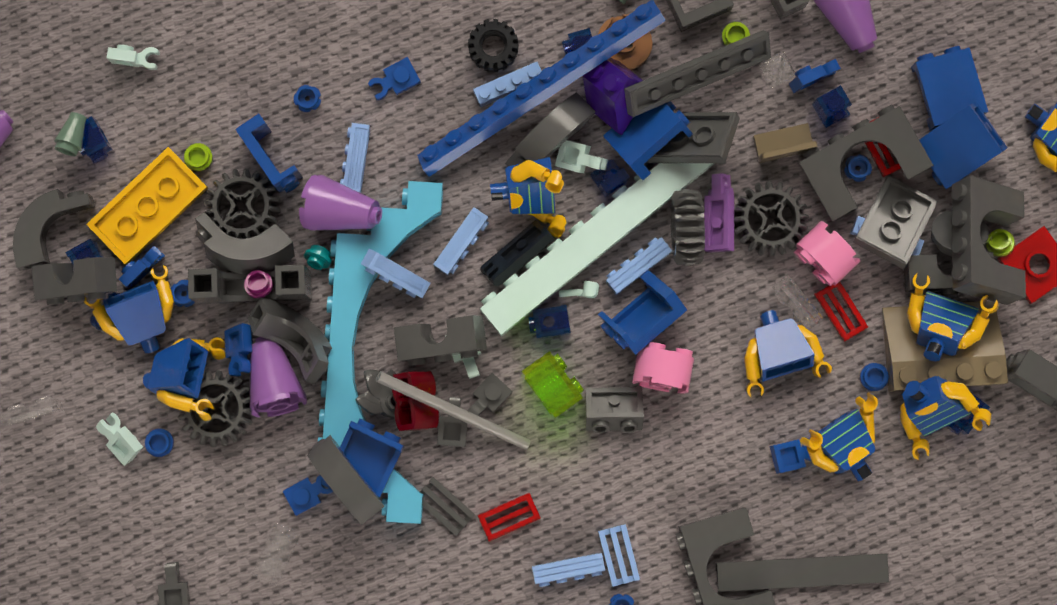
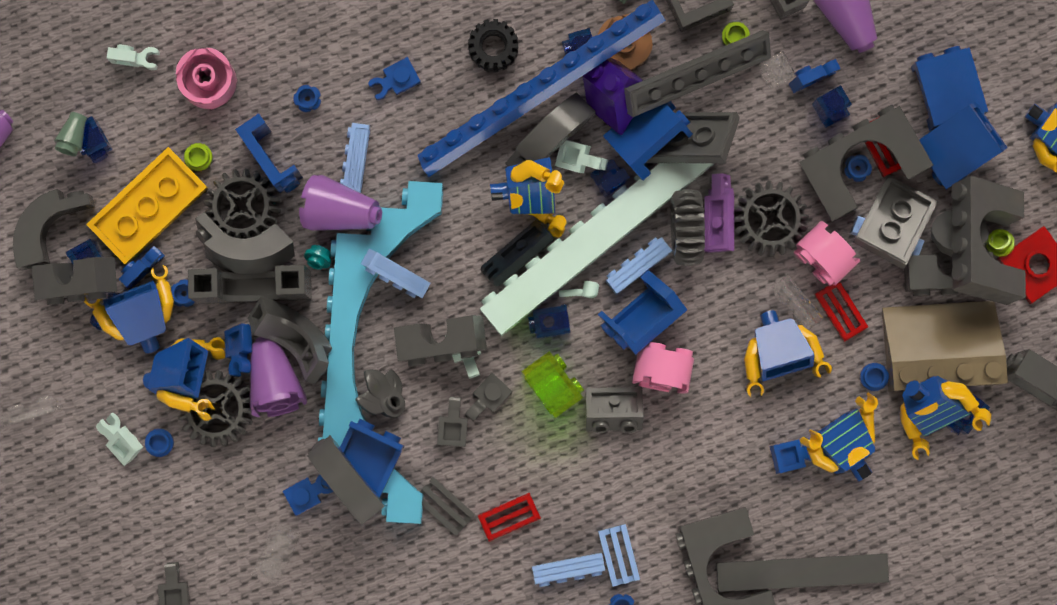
magenta plate [244,270,273,298] -> none
light grey piece [376,371,530,450] -> none
dark red brick [392,371,439,431] -> none
light blue piece [433,207,489,275] -> none
light blue piece [473,62,541,108] -> none
dark tan panel [753,123,818,163] -> none
torso [907,273,999,362] -> none
none -> bright pink brick [176,48,237,109]

